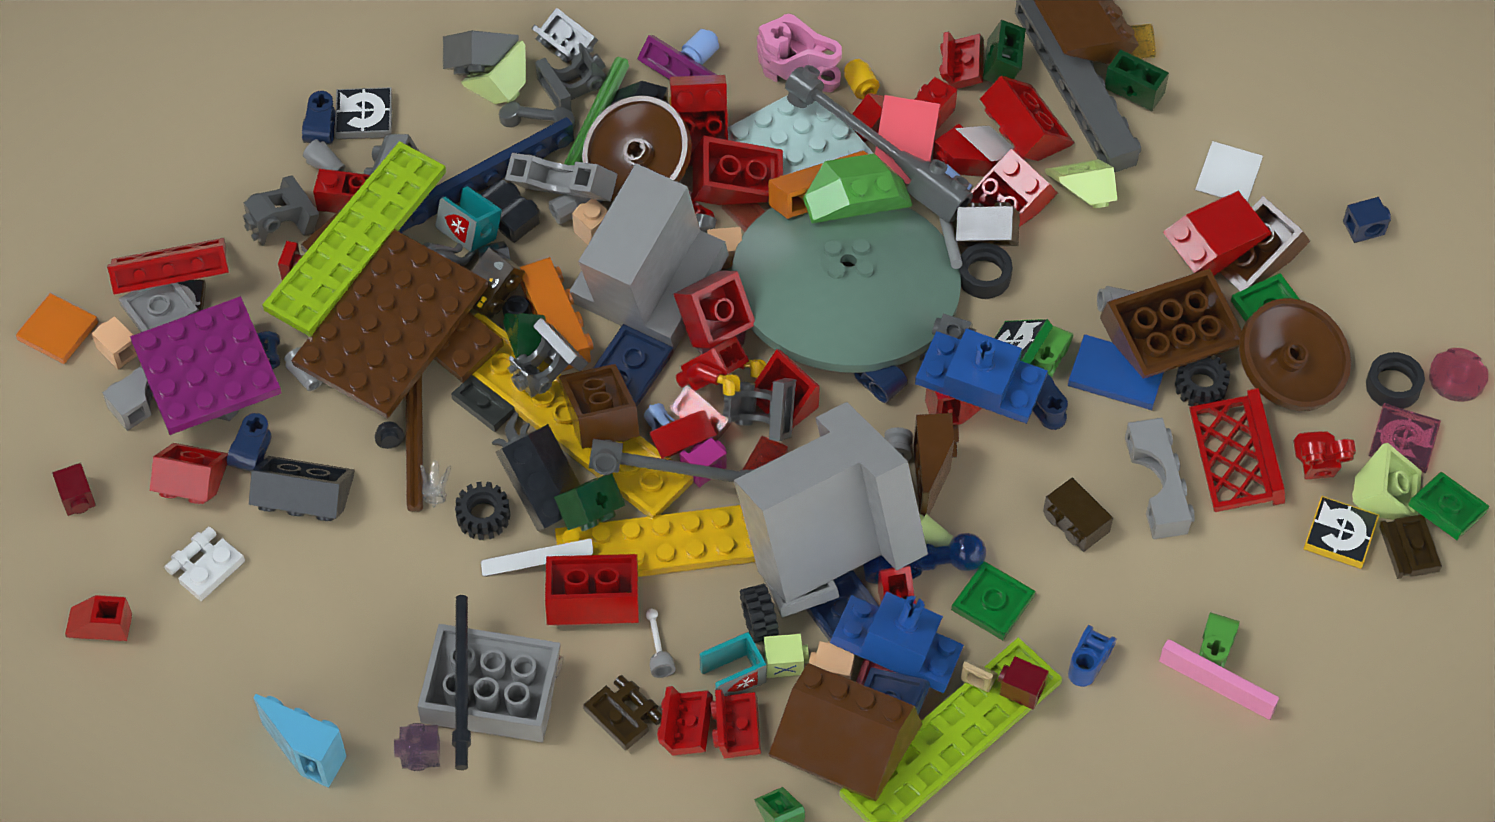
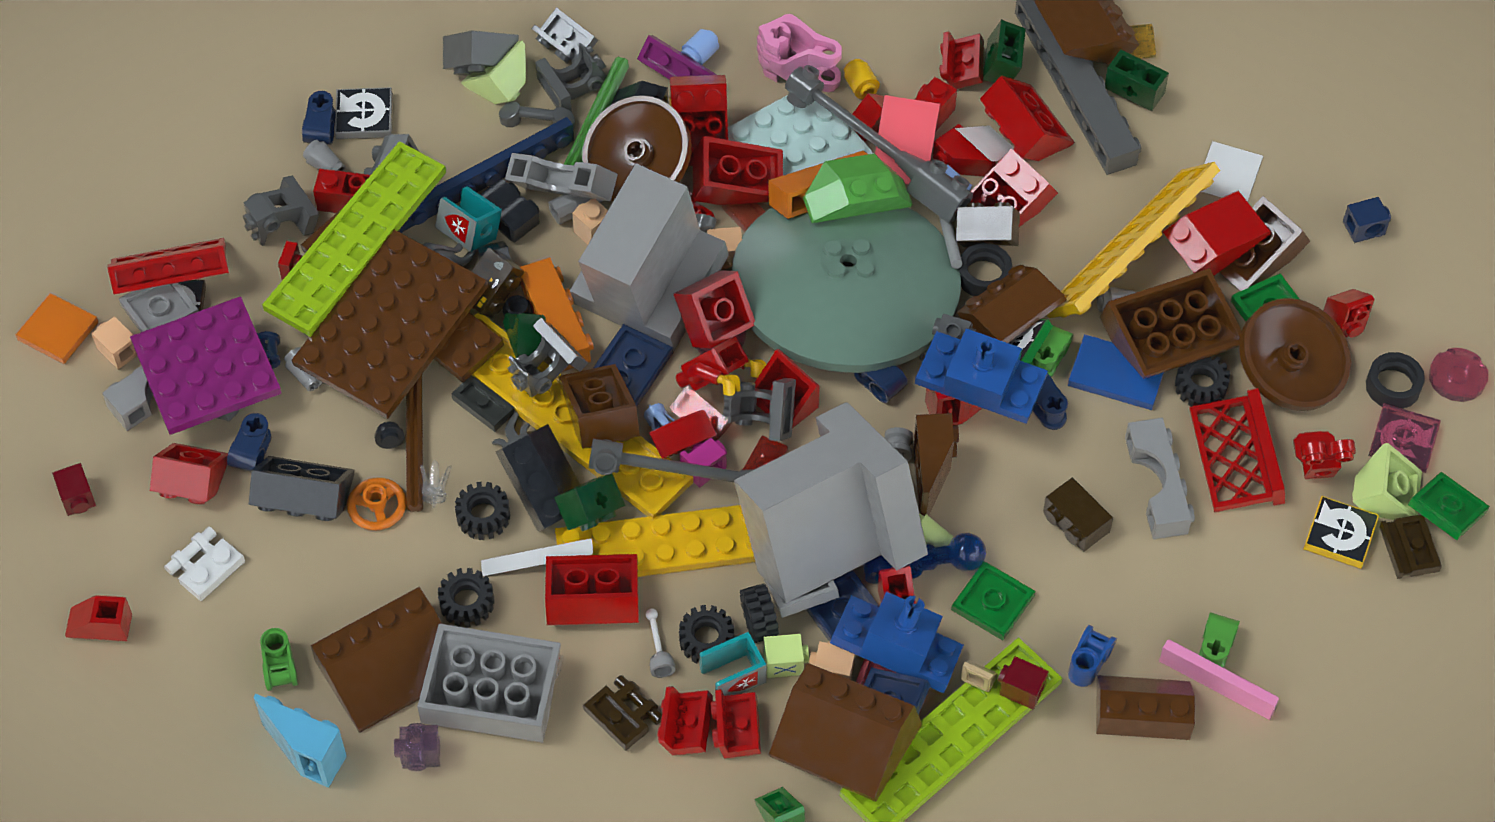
black bar [452,595,471,771] -> none
yellowish green slope [1045,159,1118,208] -> none
none -> bright green piece [260,628,298,691]
none -> reddish brown slope [311,586,442,733]
none -> orange piece [347,477,407,531]
none -> black tyre [438,568,495,628]
none -> black tyre [679,605,734,664]
none -> reddish brown slope [957,265,1067,343]
none -> yellow plate [1047,162,1220,318]
none -> reddish brown slope [1096,675,1195,740]
none -> red slope [1323,289,1375,338]

